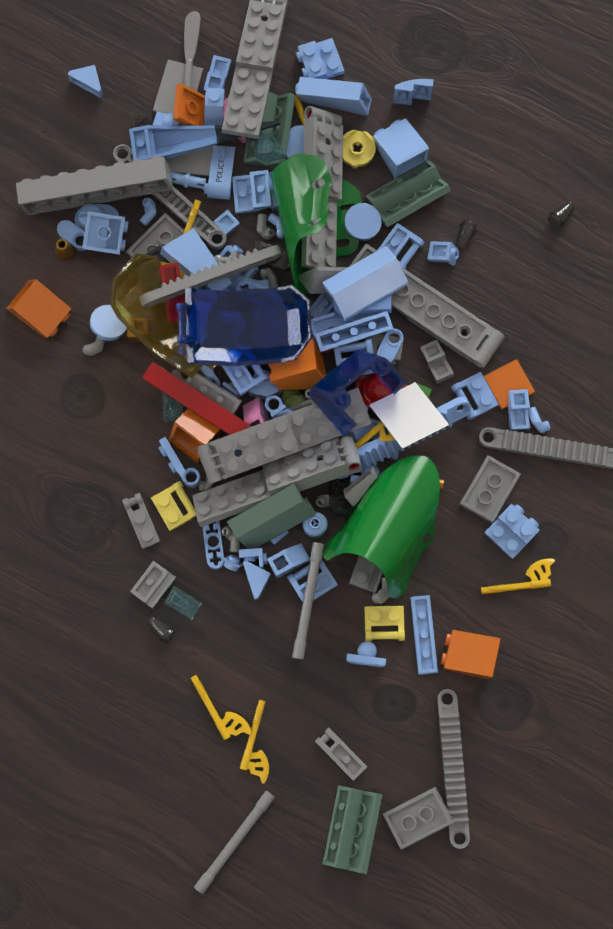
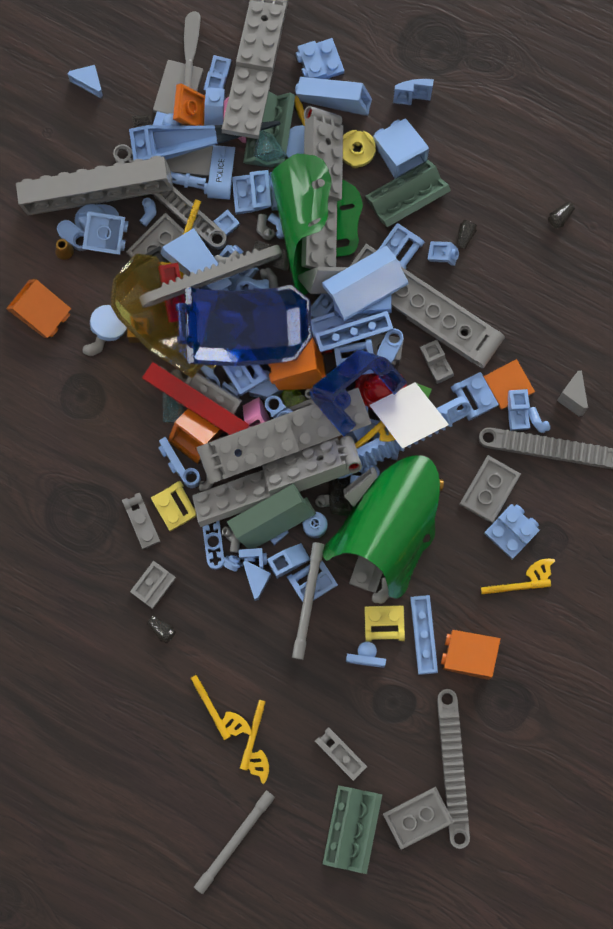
clear light blue slope [164,586,202,620] -> none
light blue tile [344,203,382,241] -> none
none -> light grey slope [557,370,588,416]

